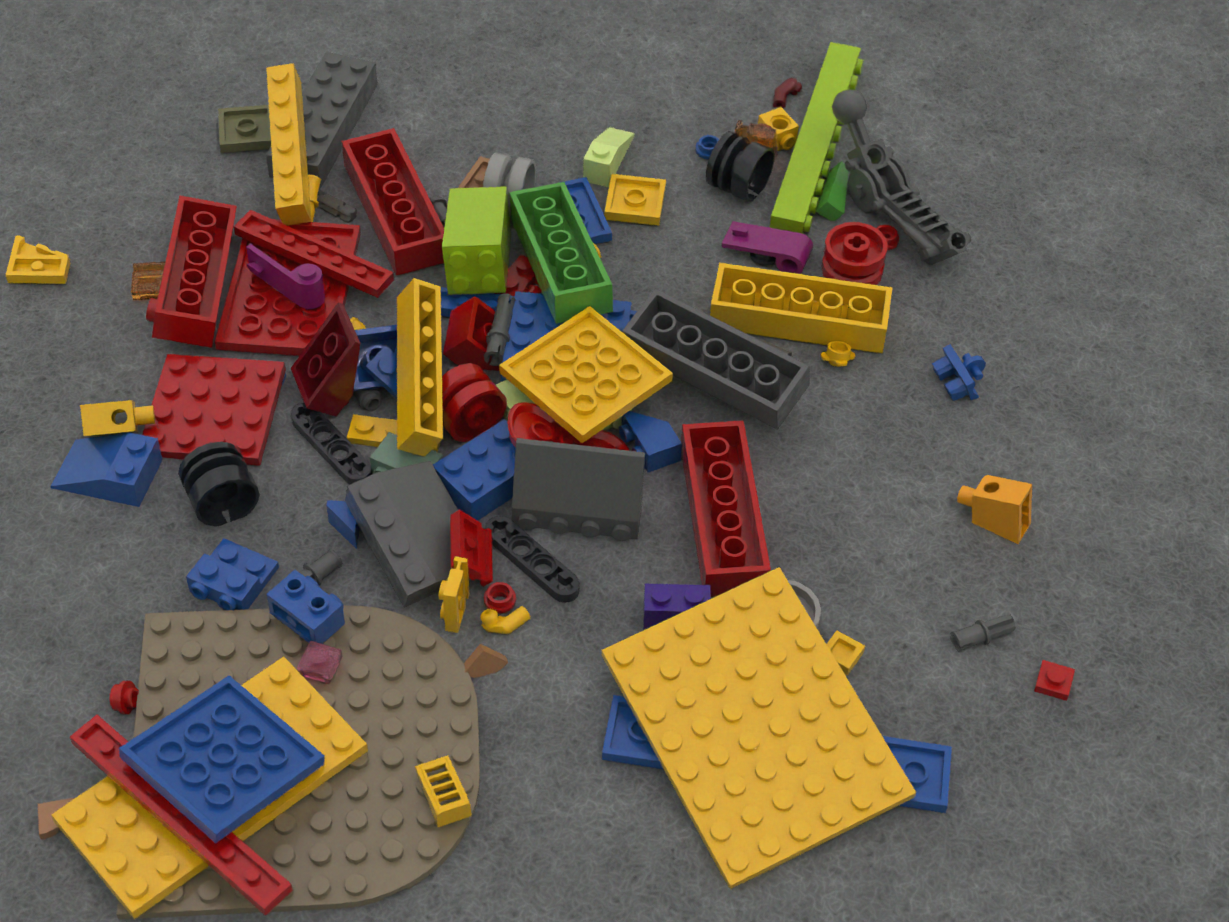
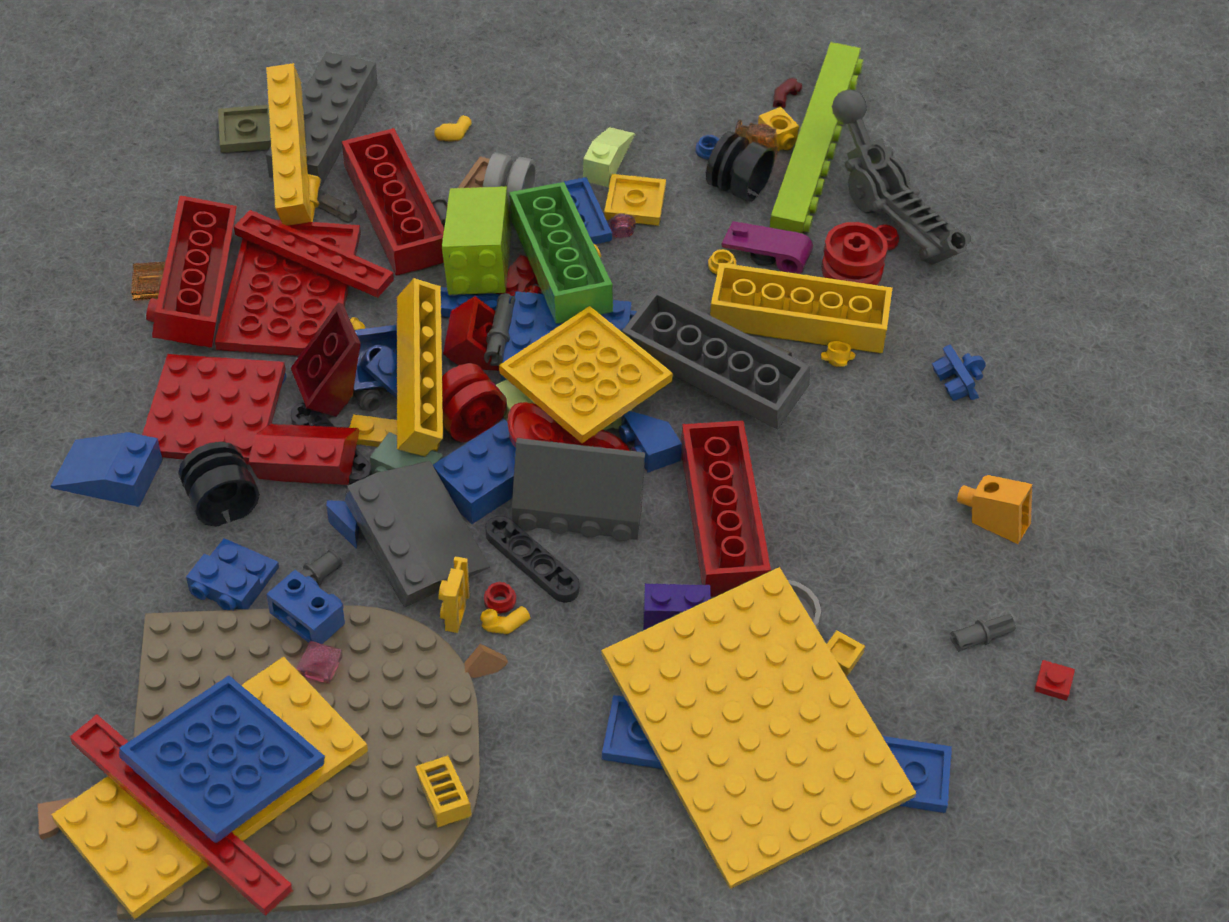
yellow wing [6,236,70,284] -> none
yellow torso [80,400,155,438] -> none
red plate [110,680,139,715] -> none
magenta door [246,243,325,309] -> none
red plate [450,509,493,587] -> none
bright green piece [816,161,849,221] -> none
none -> red slope [248,424,360,485]
none -> yellow arm [434,116,472,142]
none -> clear pink plate [608,213,636,238]
none -> yellow plate [708,249,736,275]

